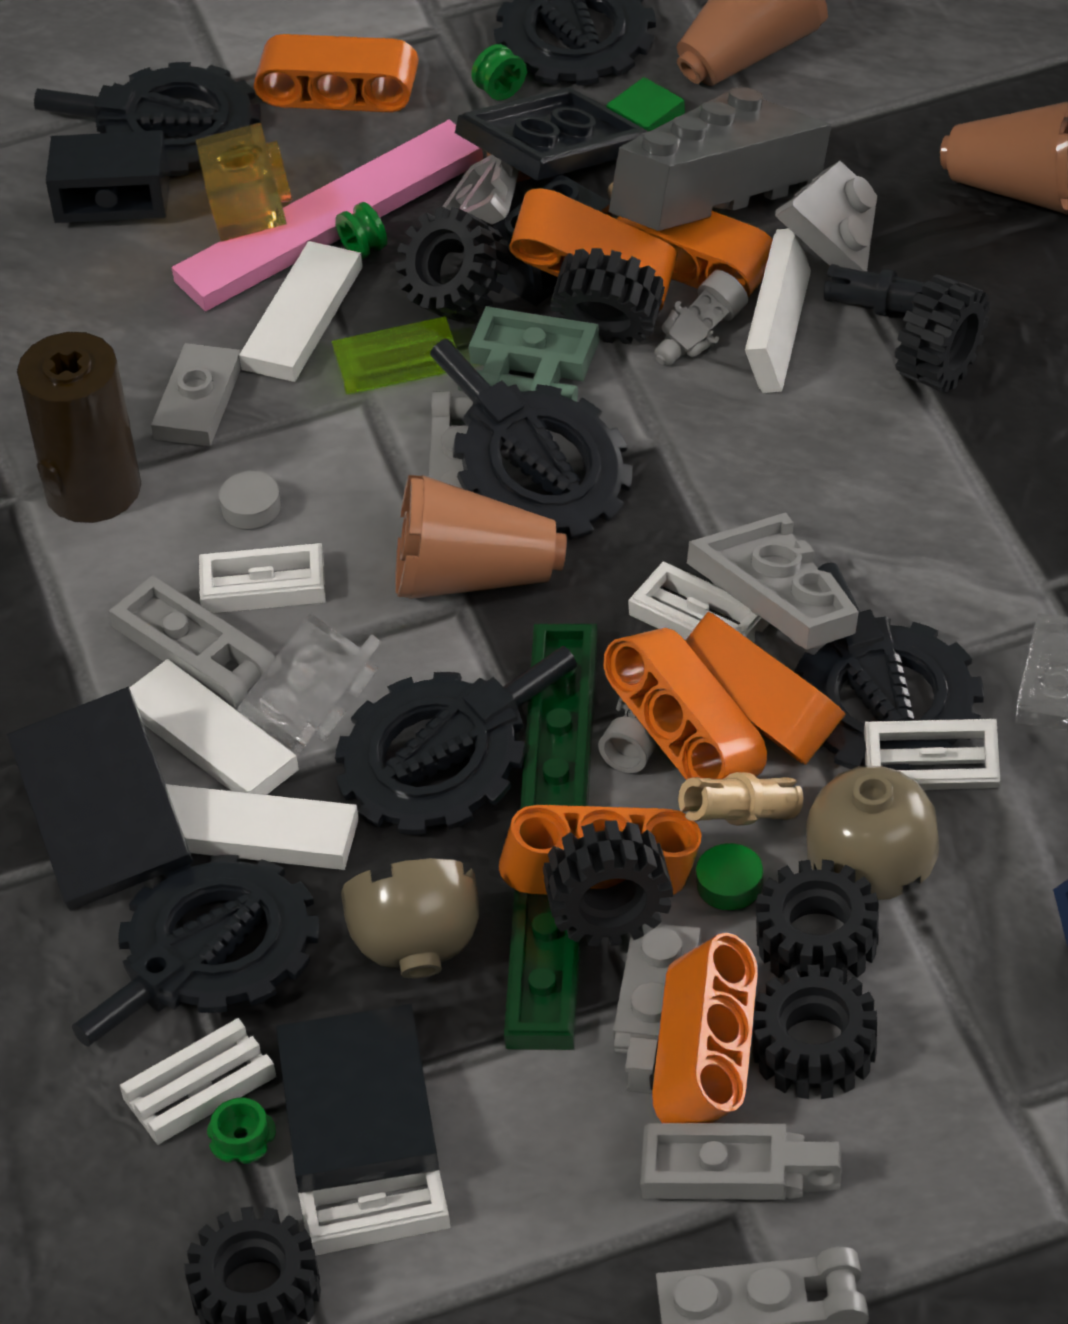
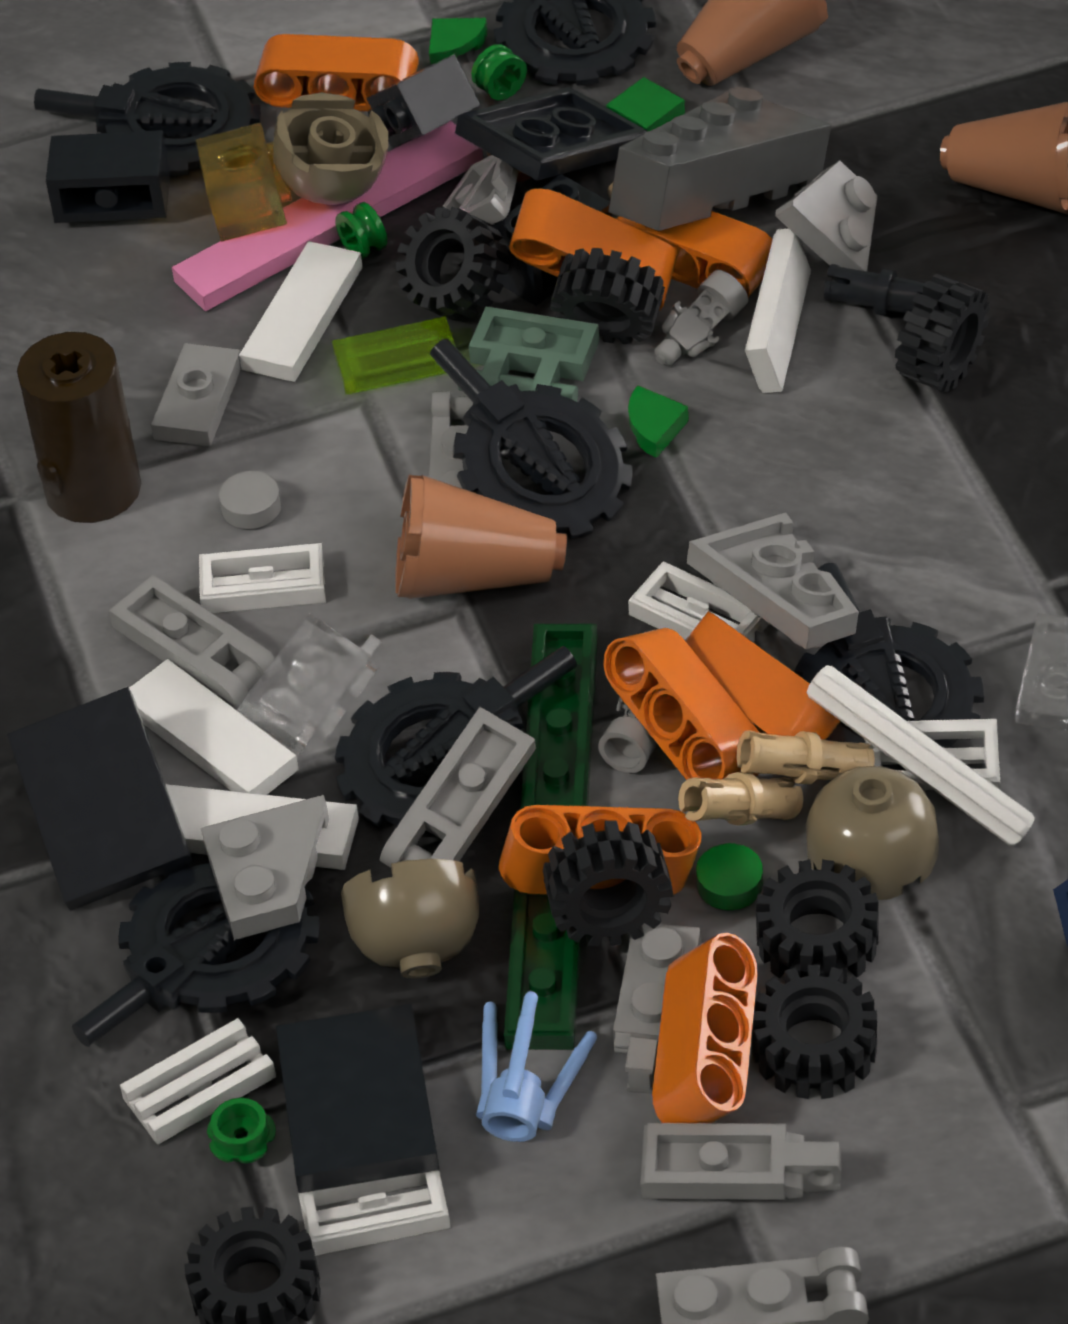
none -> light grey wing [201,795,329,940]
none -> dark tan cylinder [273,93,388,205]
none -> black brick [366,54,480,148]
none -> light grey plate [380,707,536,868]
none -> green tile [429,18,488,65]
none -> light blue plant [476,991,597,1142]
none -> green tile [628,385,689,458]
none -> tan pin [736,730,875,784]
none -> white axle [806,665,1035,846]

